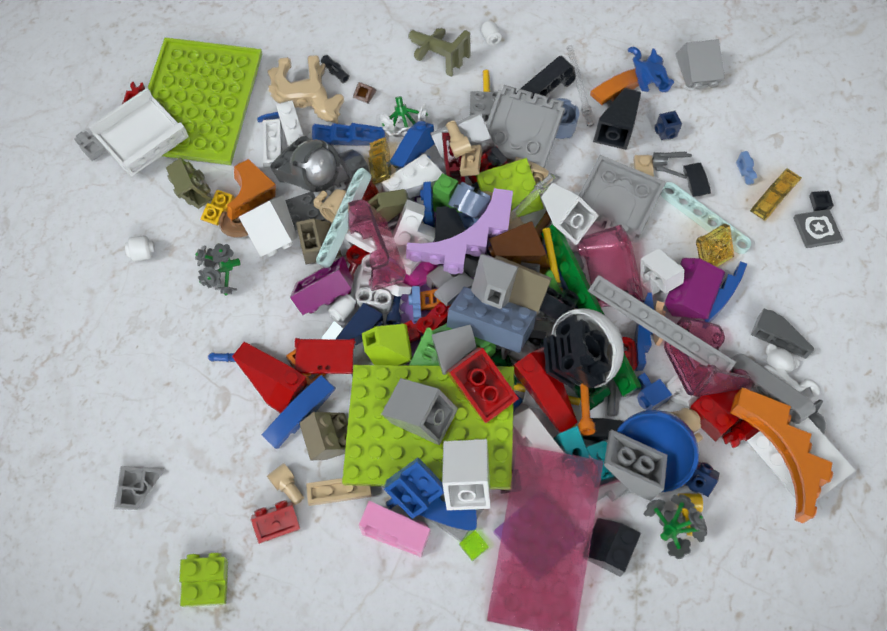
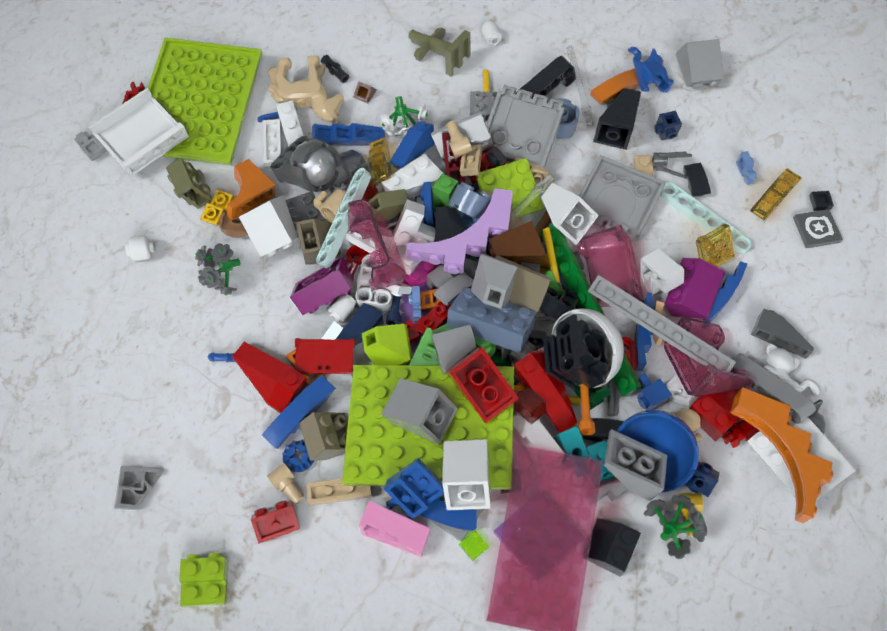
none -> blue gear [282,439,315,472]
none -> clear red brick [514,387,546,425]

